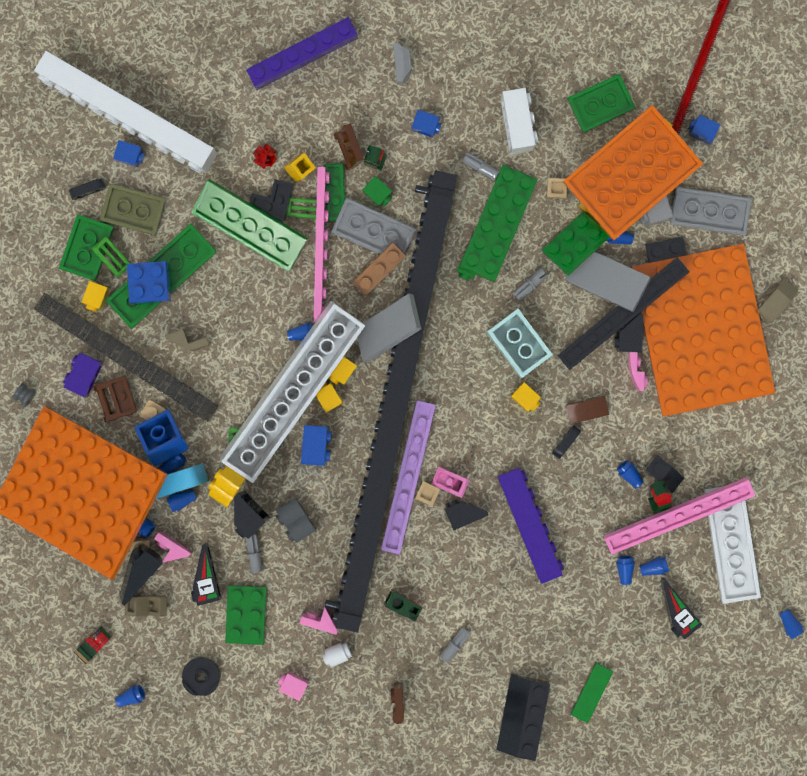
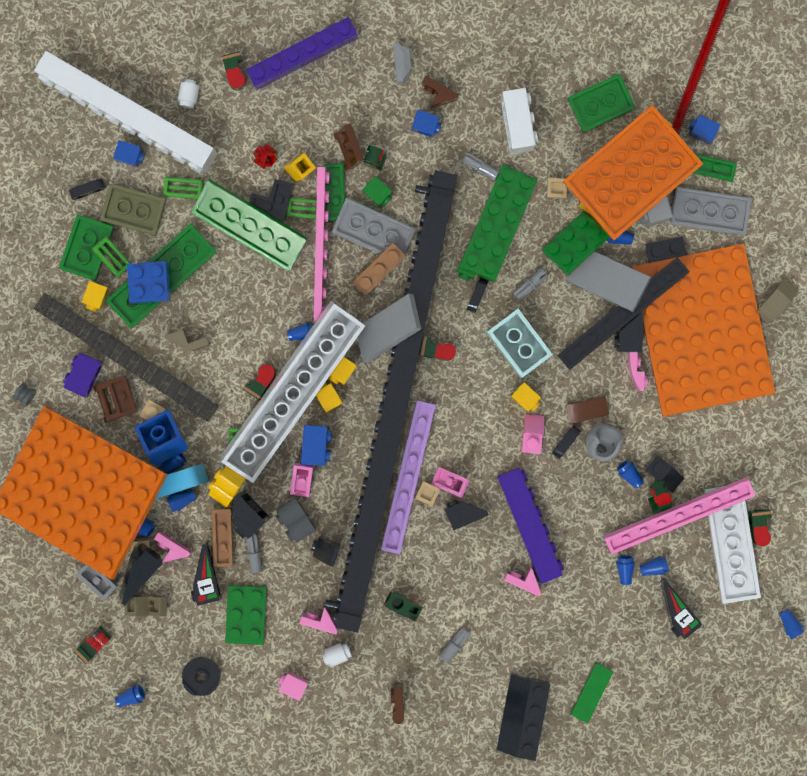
none -> light grey slope [76,564,119,601]
none -> bright green tile [163,177,203,199]
none -> white brick [177,79,199,109]
none -> medium nougat plate [211,509,233,567]
none -> leg [222,51,246,91]
none -> leg [243,365,276,400]
none -> bright pink slope [290,463,313,497]
none -> black slope [311,537,341,567]
none -> leg [419,336,456,361]
none -> reddish brown slope [422,76,459,108]
none -> black beam [466,277,489,313]
none -> bright pink slope [503,566,541,597]
none -> bright pink slope [521,414,544,454]
none -> light grey piece [586,424,623,462]
none -> green tile [693,154,737,182]
none -> leg [748,509,772,547]

